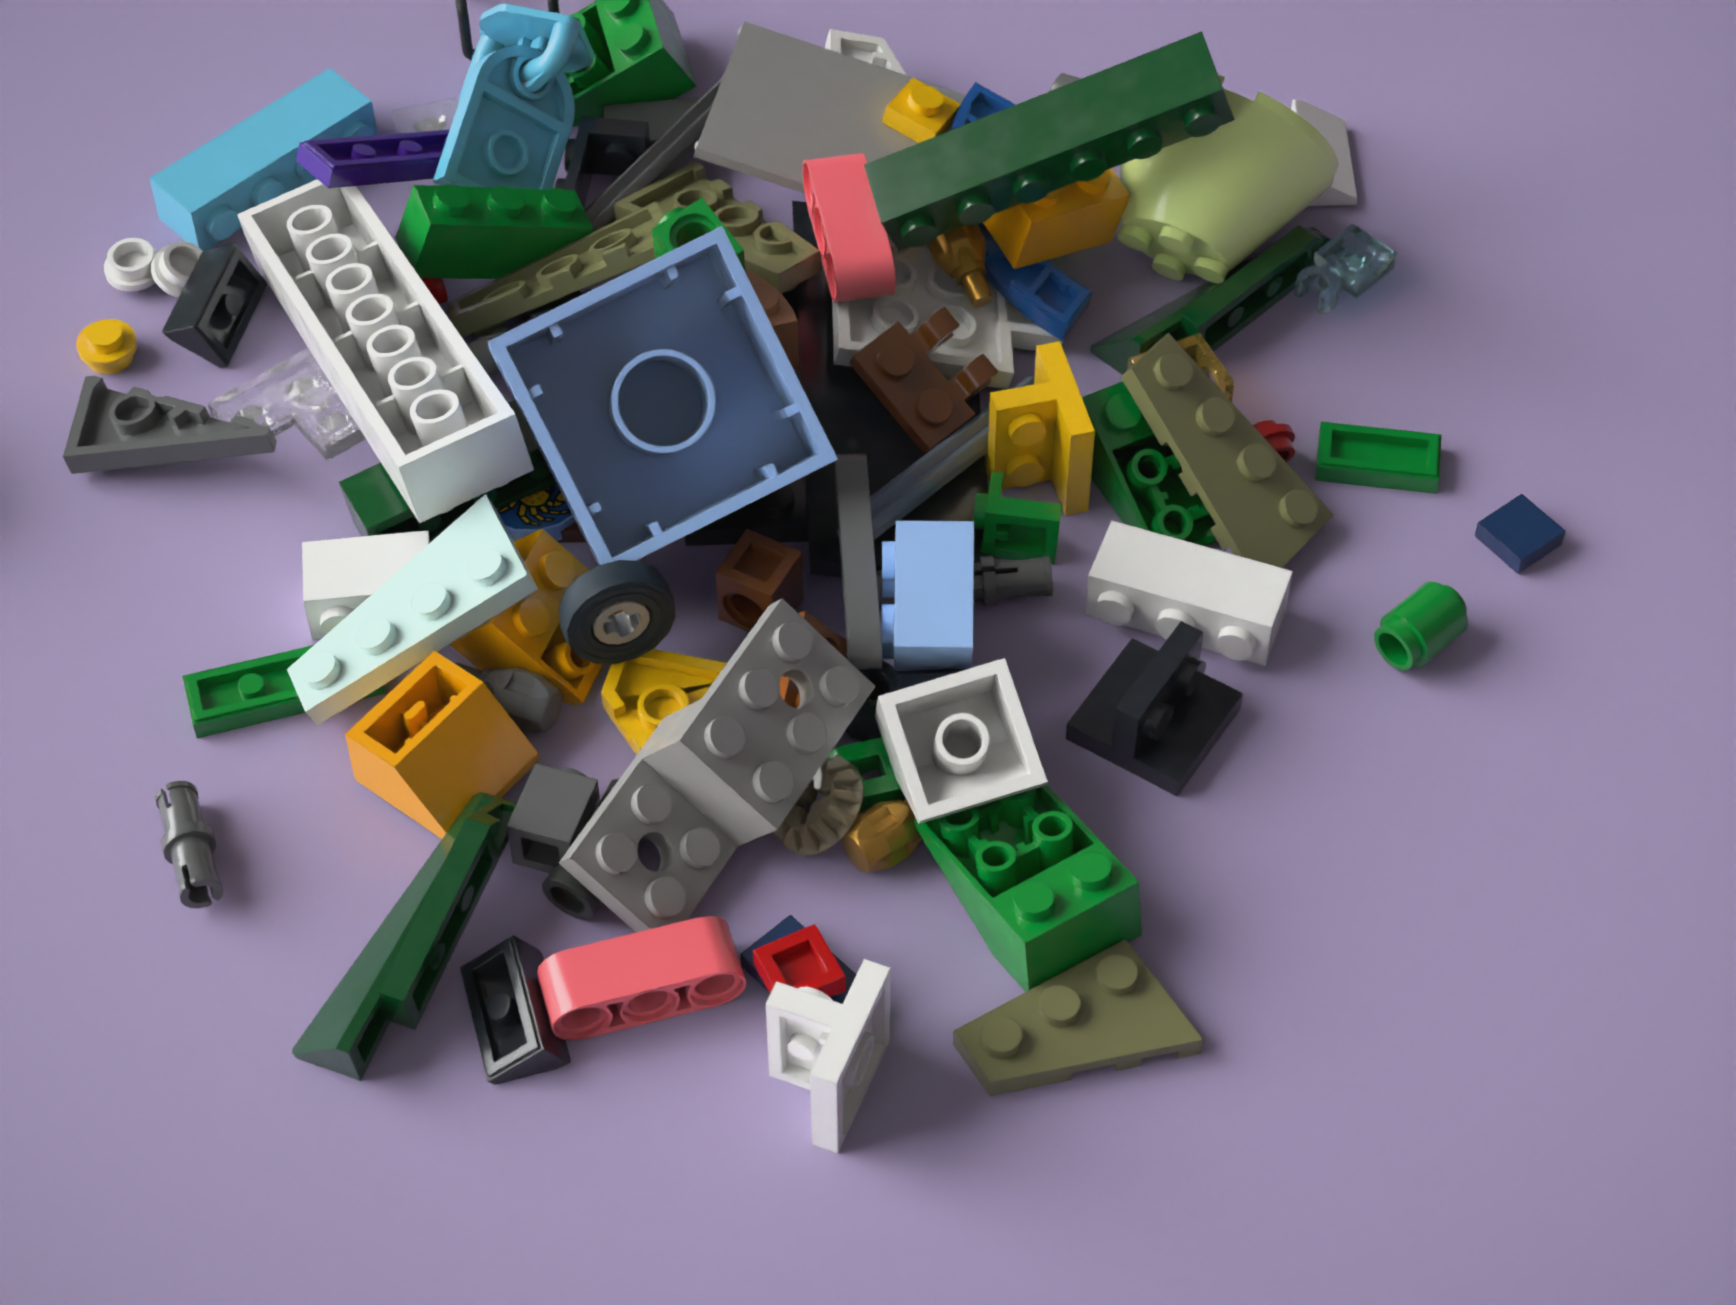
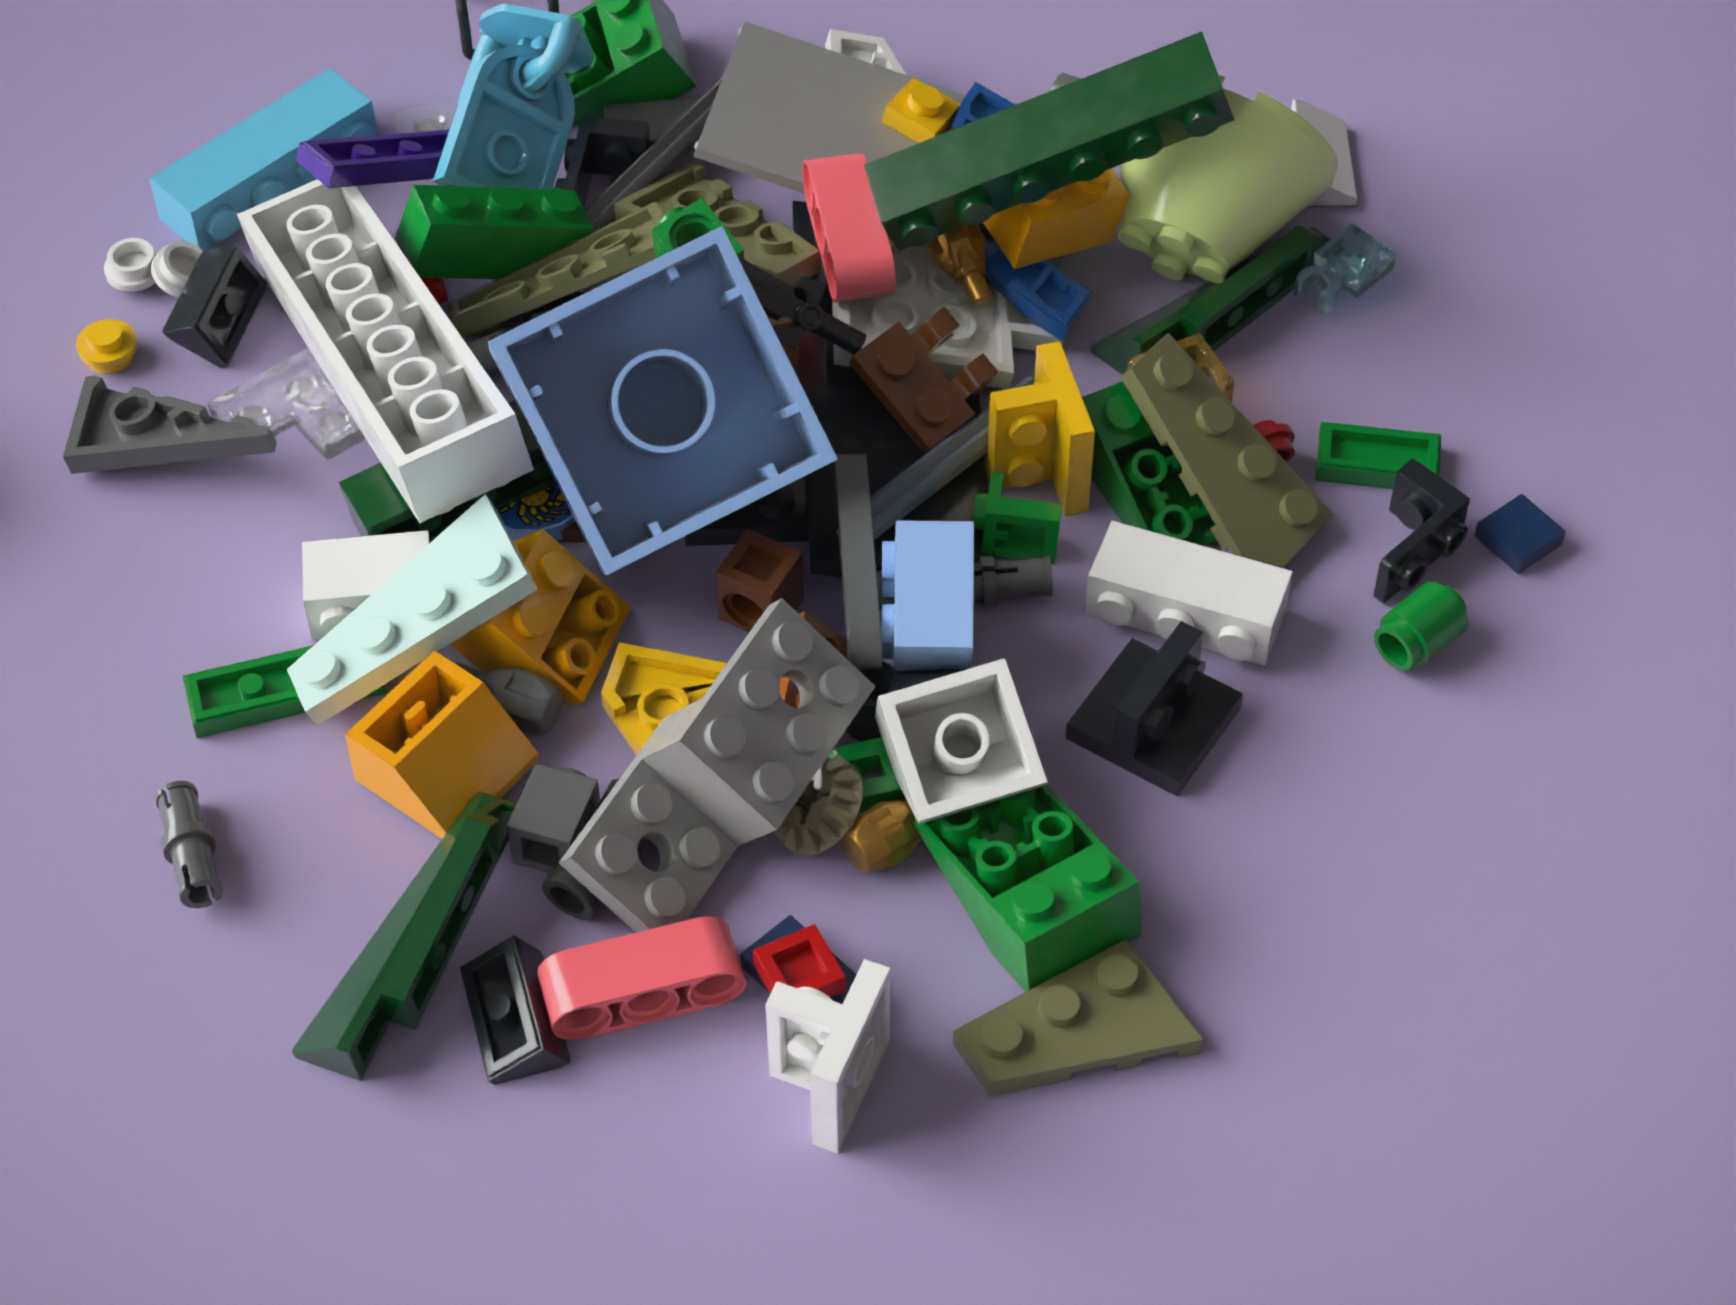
black bush [558,560,676,664] -> none
none -> black sword [737,256,866,355]
none -> black bracket [1373,458,1470,604]

